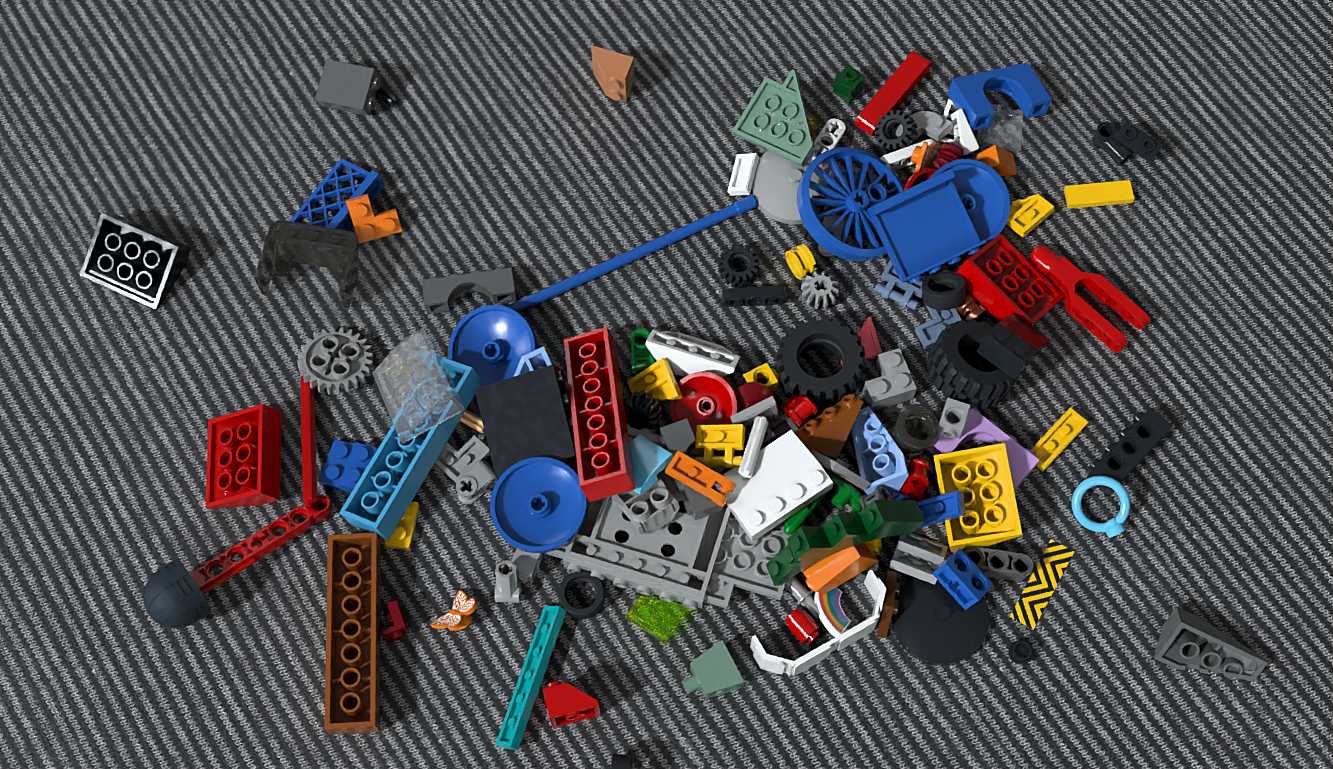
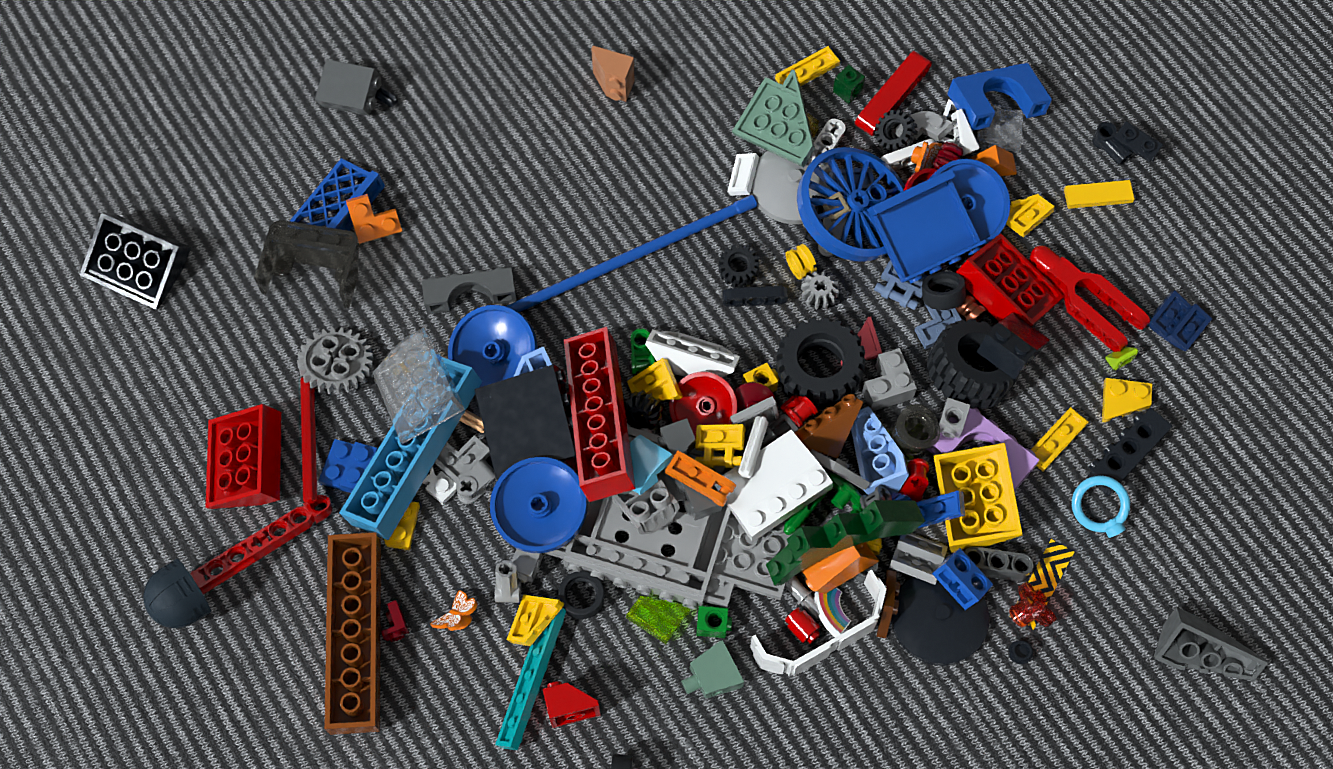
none -> white plate [423,467,457,505]
none -> yellow wing [507,595,564,646]
none -> green brick [696,606,732,638]
none -> yellow tile [775,46,840,86]
none -> dark tan slope [822,191,851,222]
none -> clear red plate [1009,581,1057,627]
none -> yellow wing [1102,378,1152,422]
none -> lime slope [1105,347,1138,370]
none -> dark blue slope [1147,290,1212,351]

